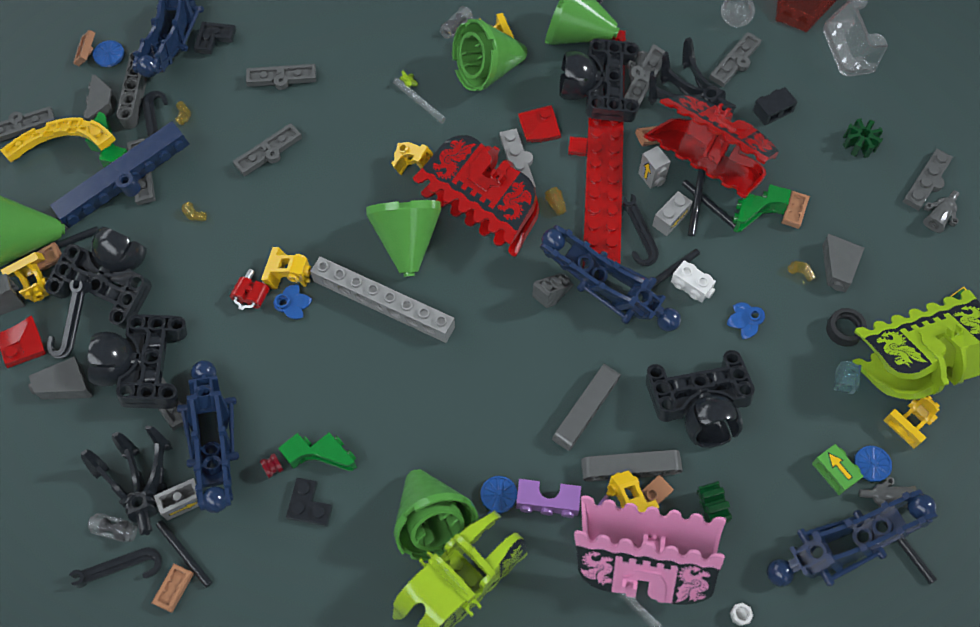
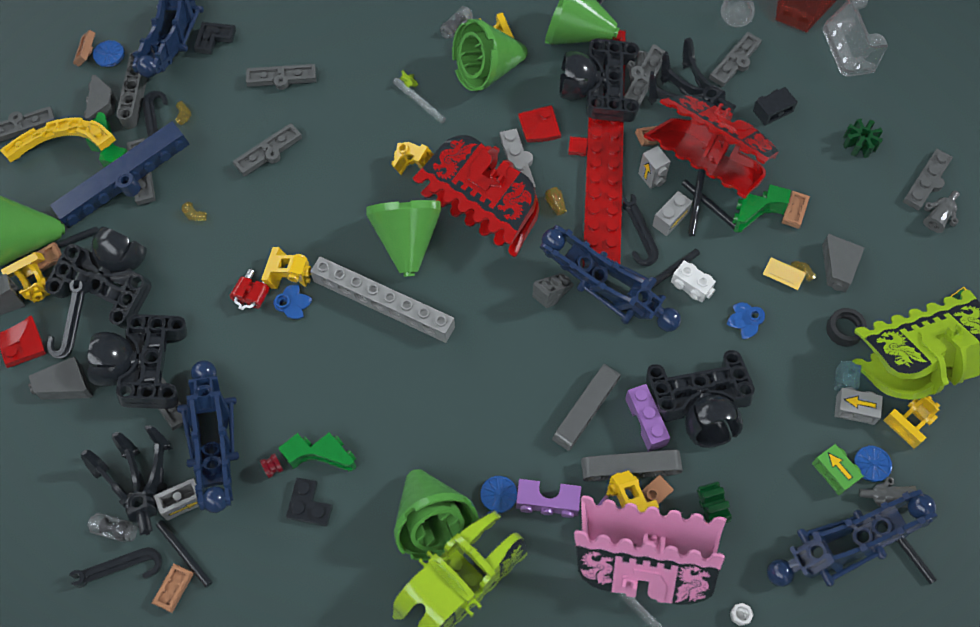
none -> medium lavender arch [625,384,670,452]
none -> yellow tile [763,257,806,290]
none -> light grey brick [834,387,883,425]

